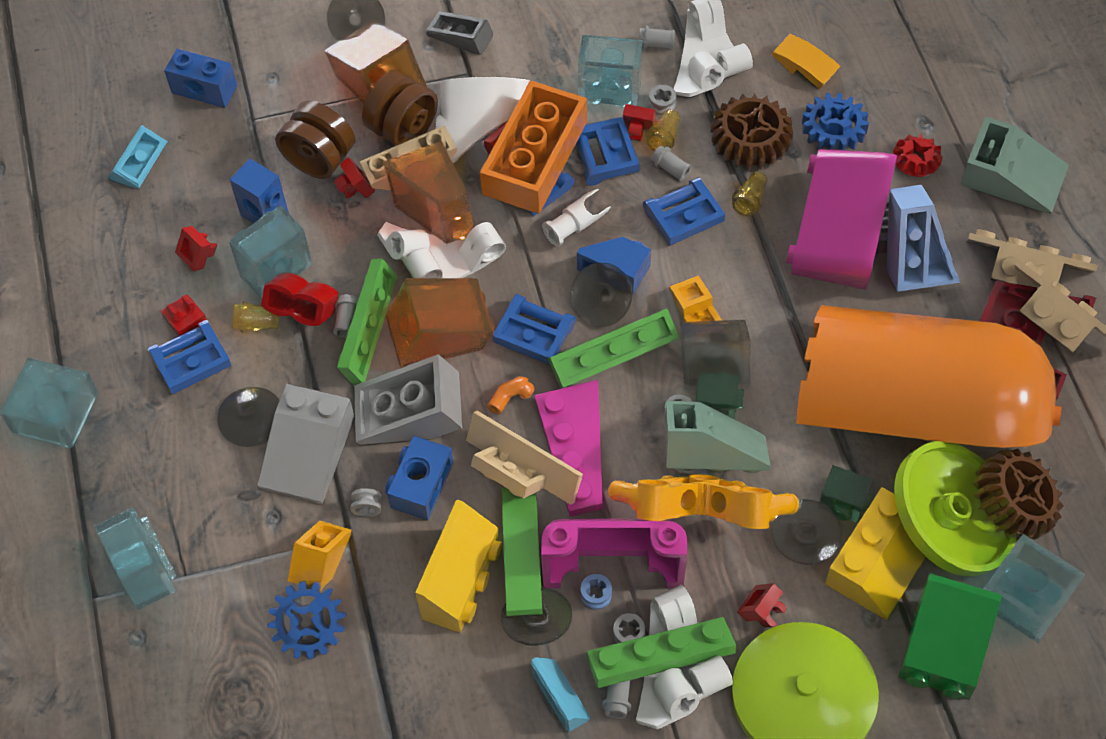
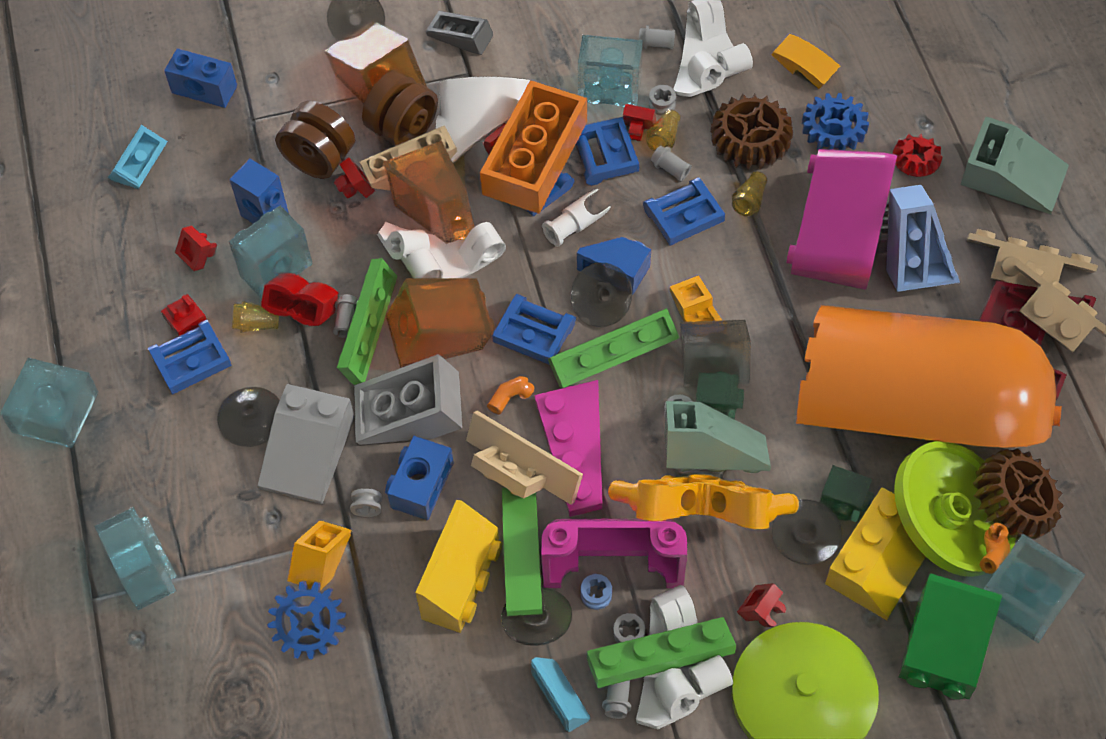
none -> orange arm [980,523,1010,574]

